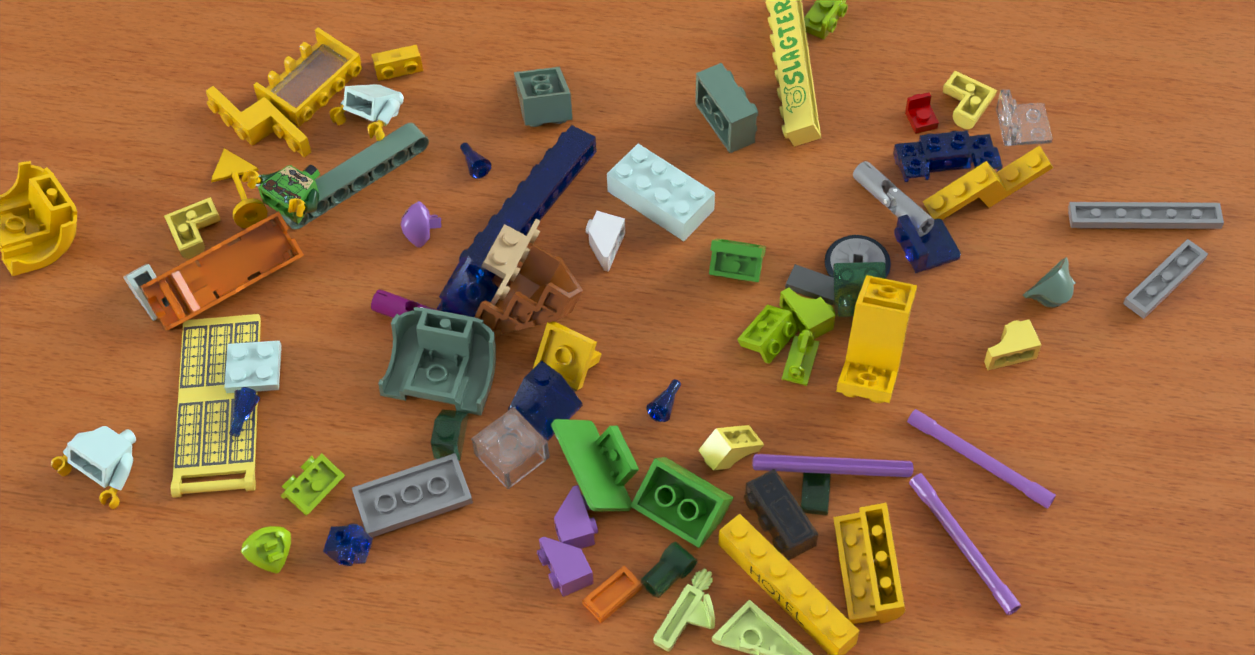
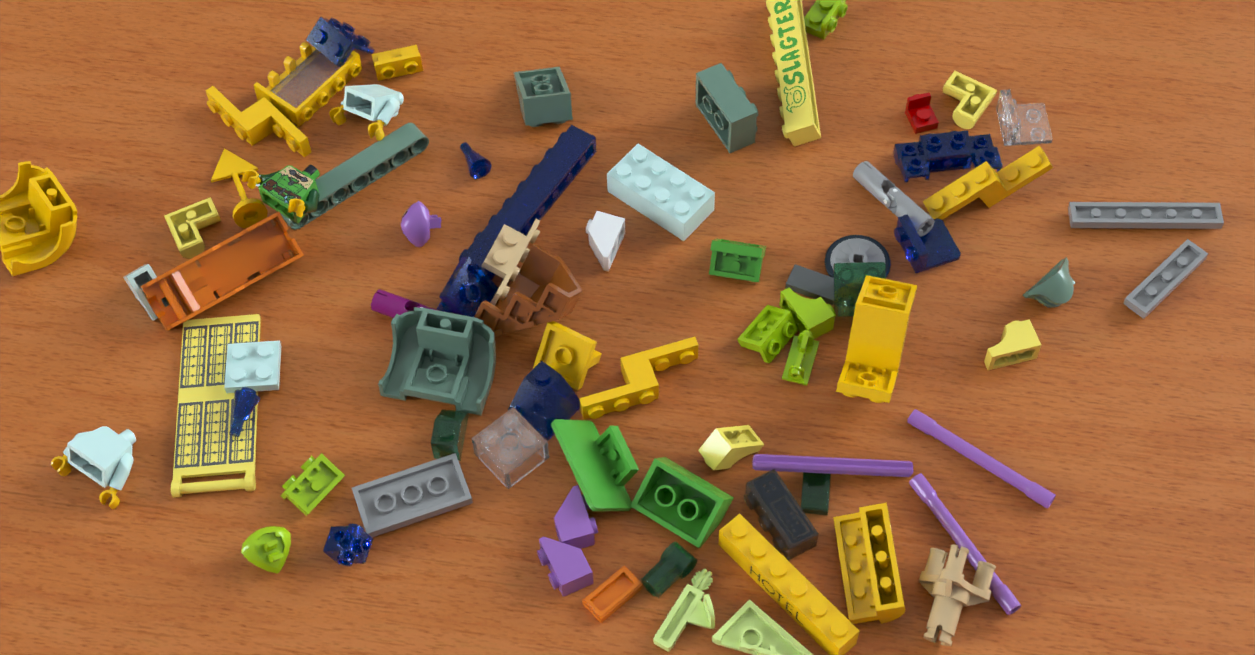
clear blue cone [646,379,681,422] -> none
none -> clear blue bracket [306,17,374,67]
none -> yellow bracket [579,337,699,420]
none -> tan wheel [919,545,996,646]

